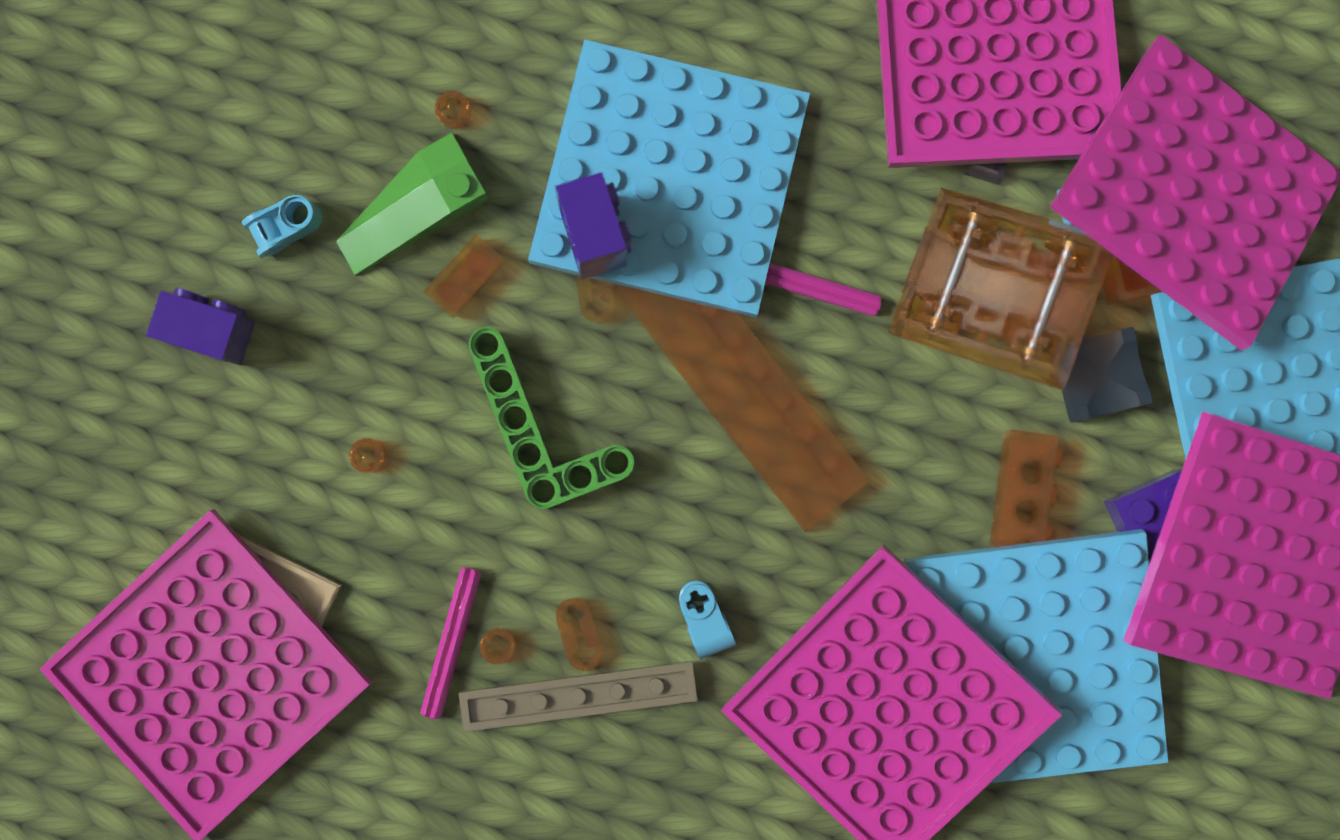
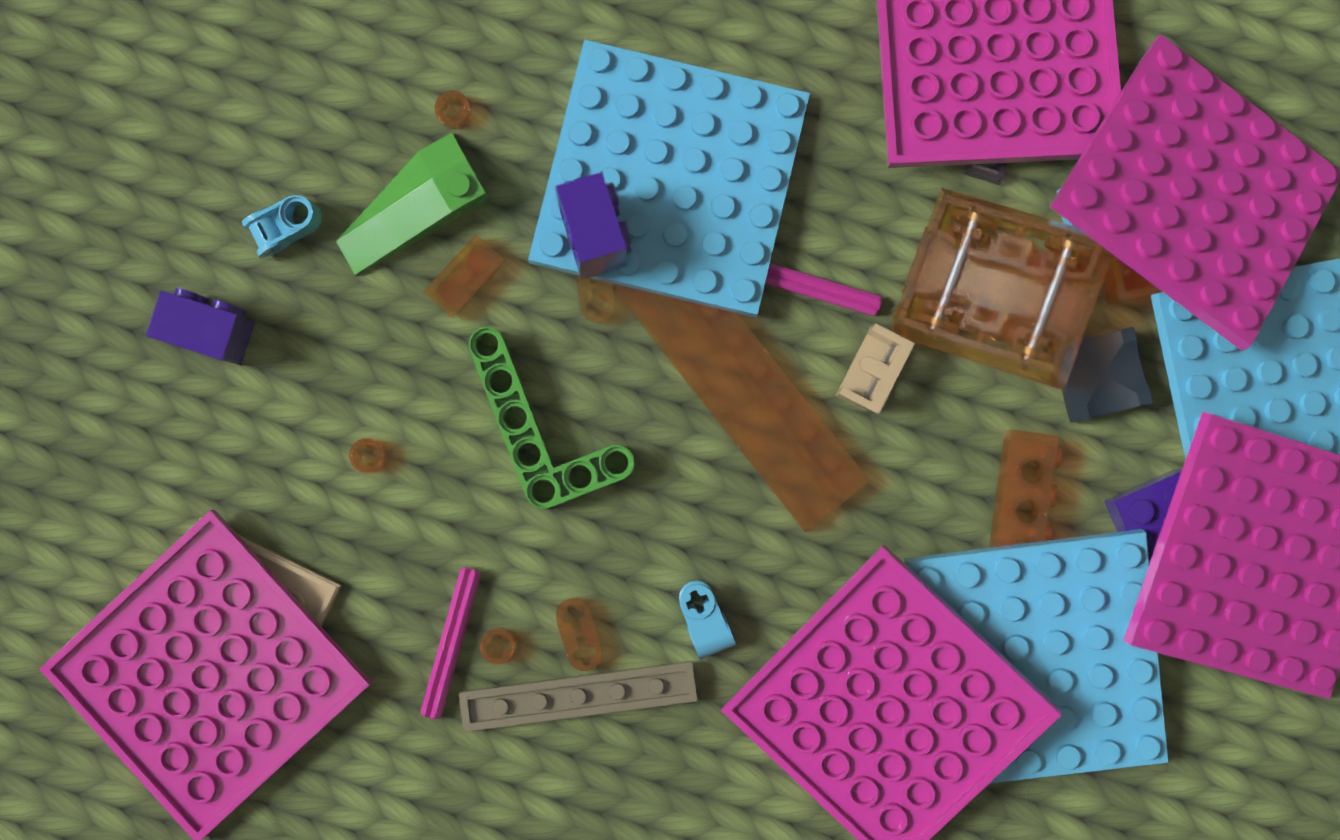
none -> tan window [835,323,915,414]

